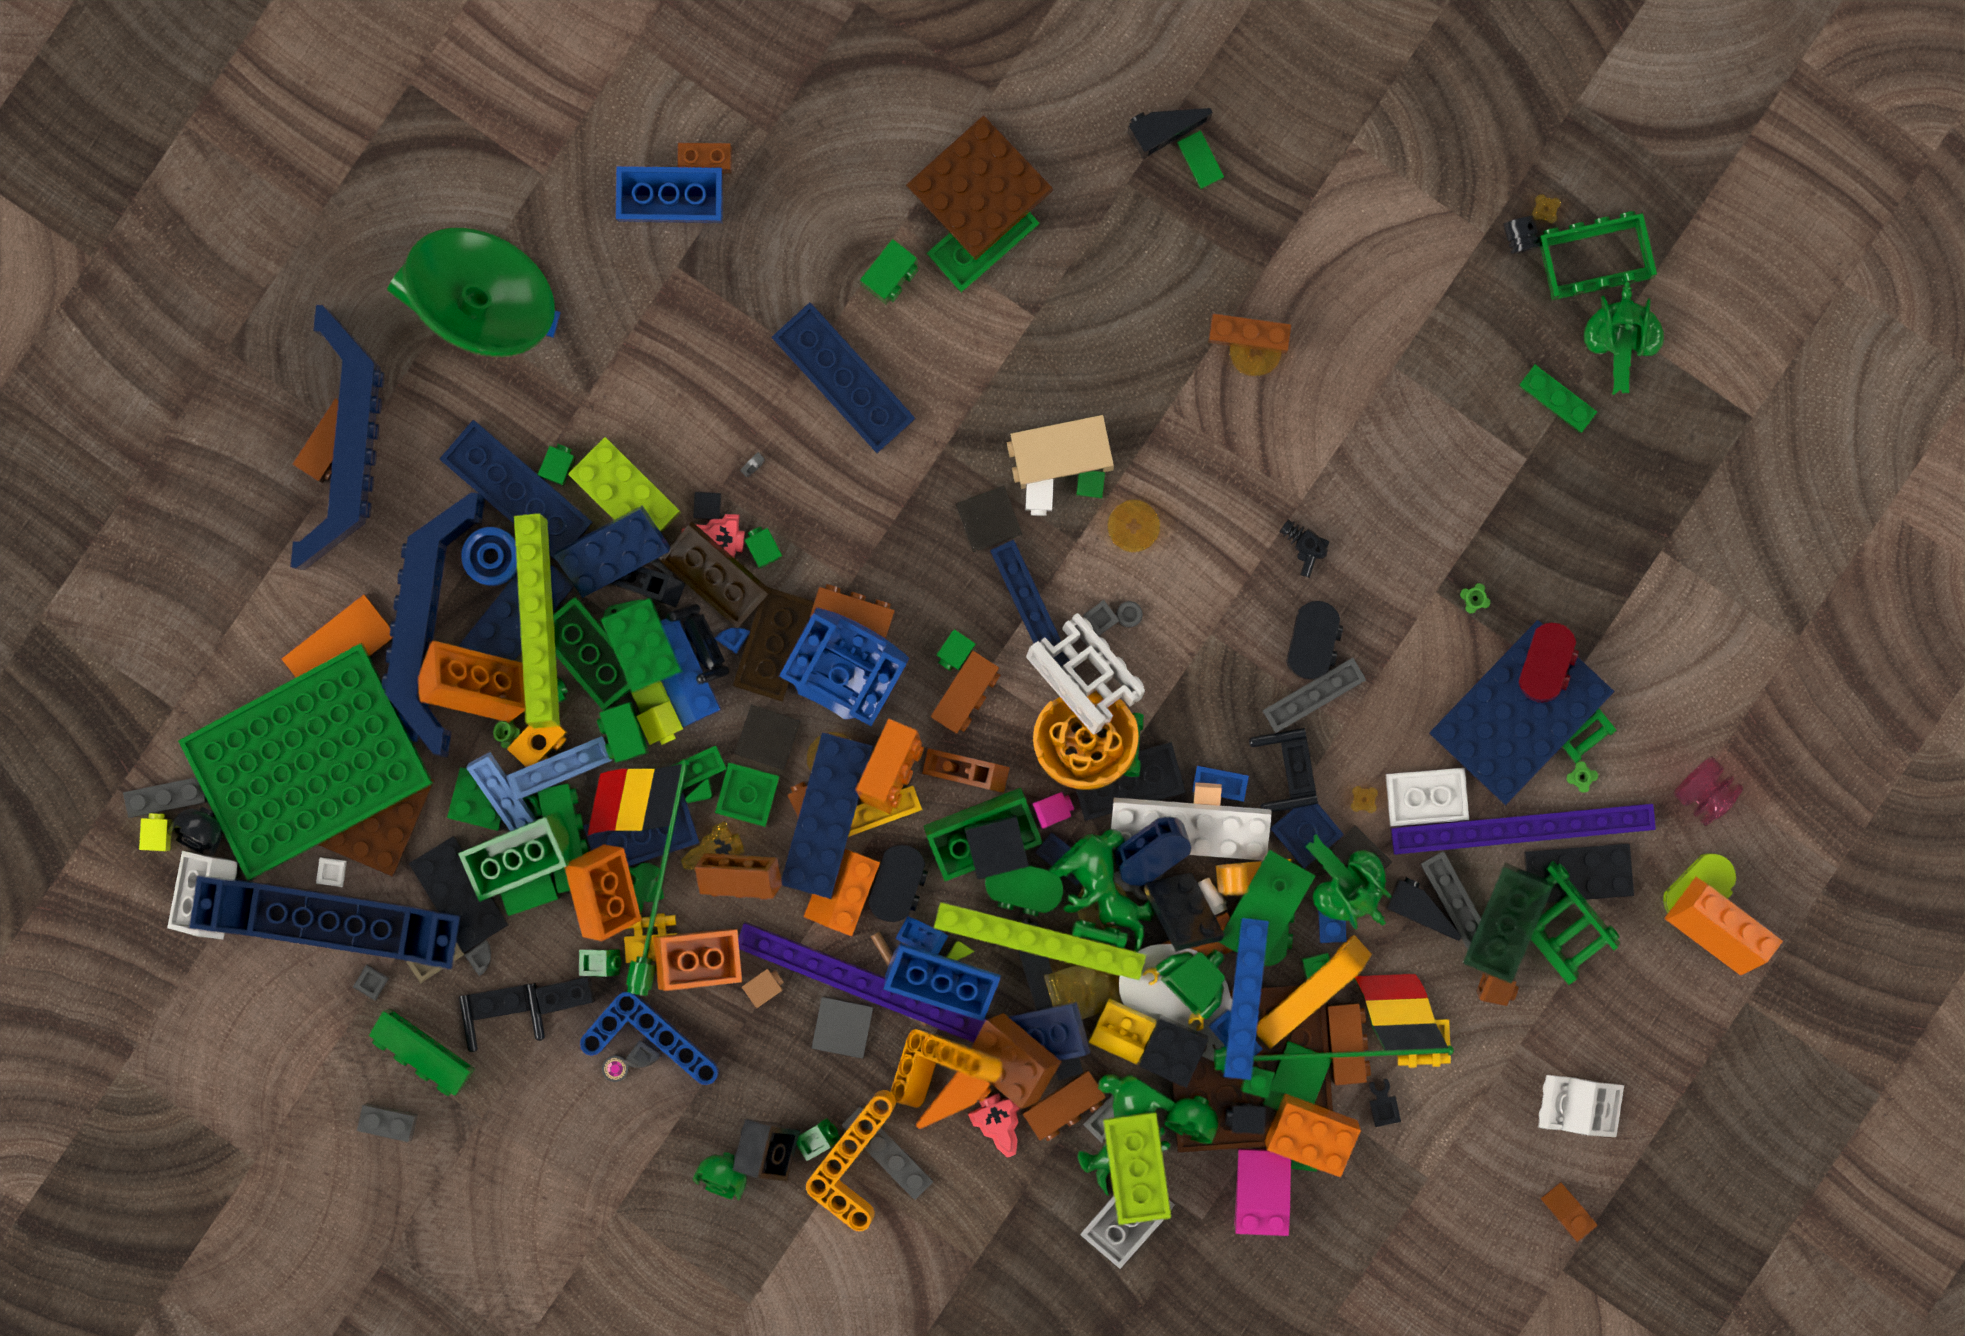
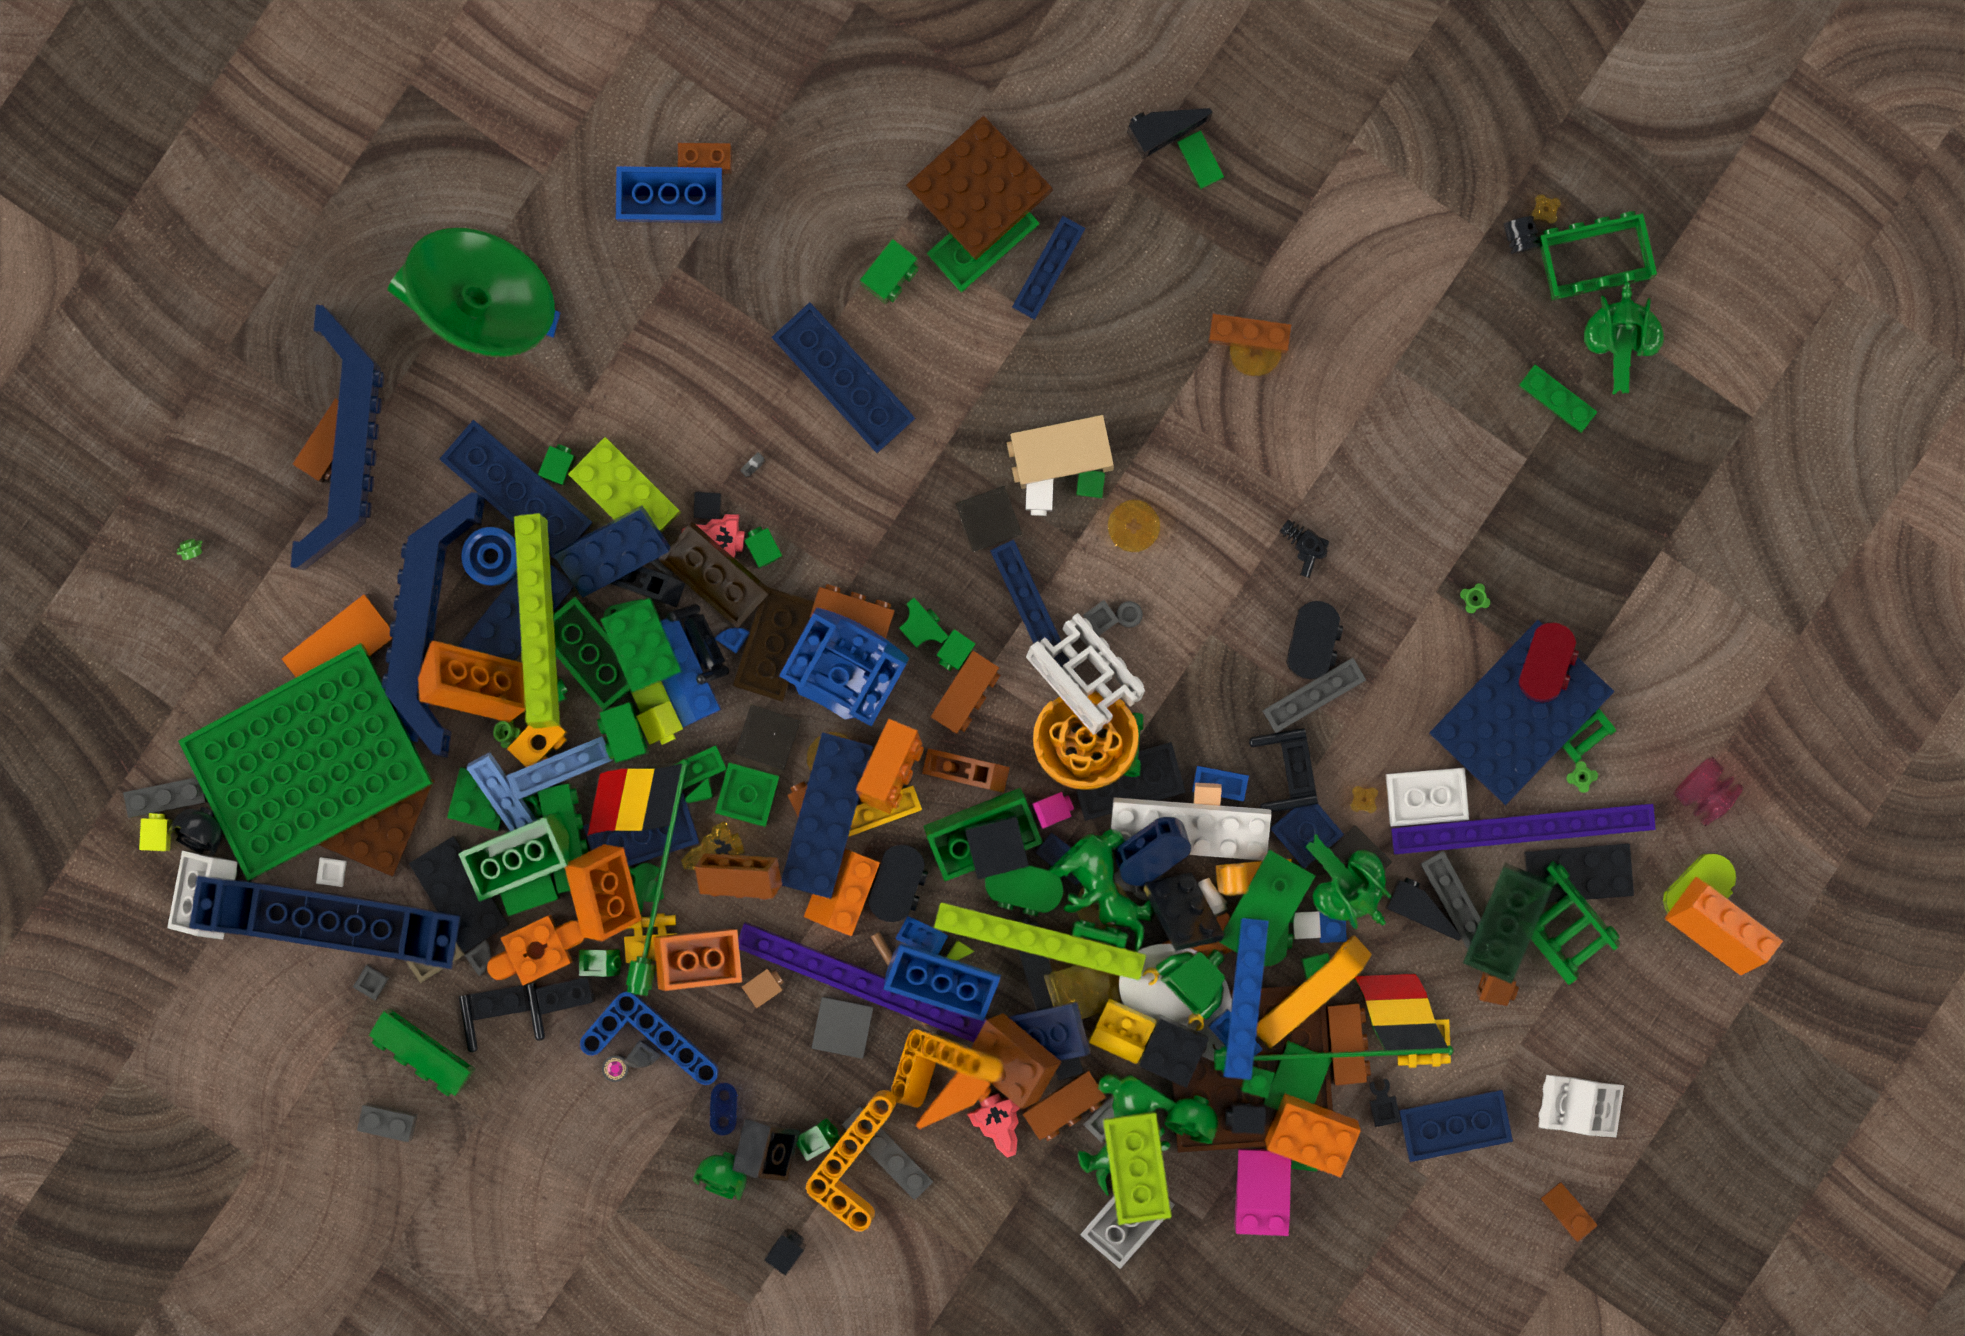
none -> bright green plate [176,538,202,560]
none -> orange brick [487,915,585,985]
none -> clear blue plate [710,1082,738,1136]
none -> black brick [764,1230,806,1276]
none -> green brick [899,598,949,648]
none -> dark blue plate [1012,216,1086,321]
none -> white tile [1293,911,1321,939]
none -> dark blue plate [1399,1089,1513,1162]

